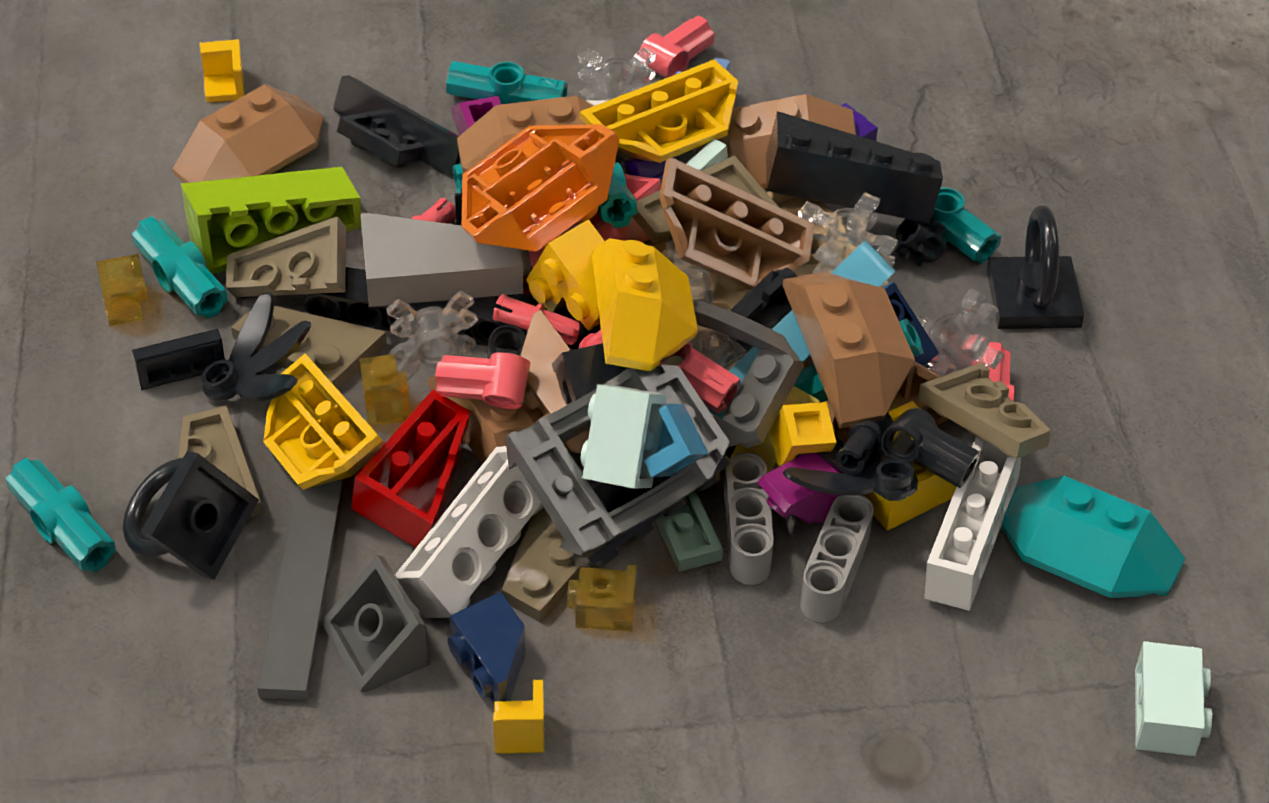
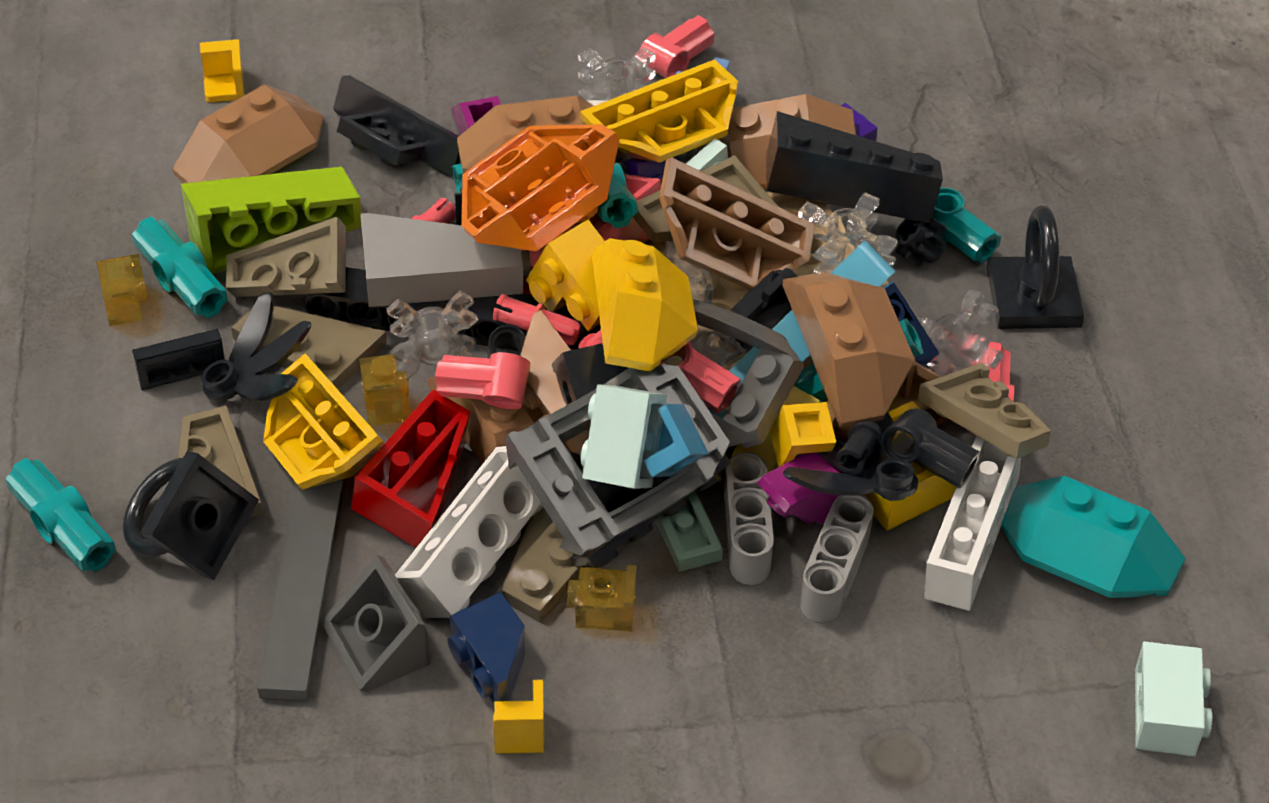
teal piece [446,61,568,105] -> none

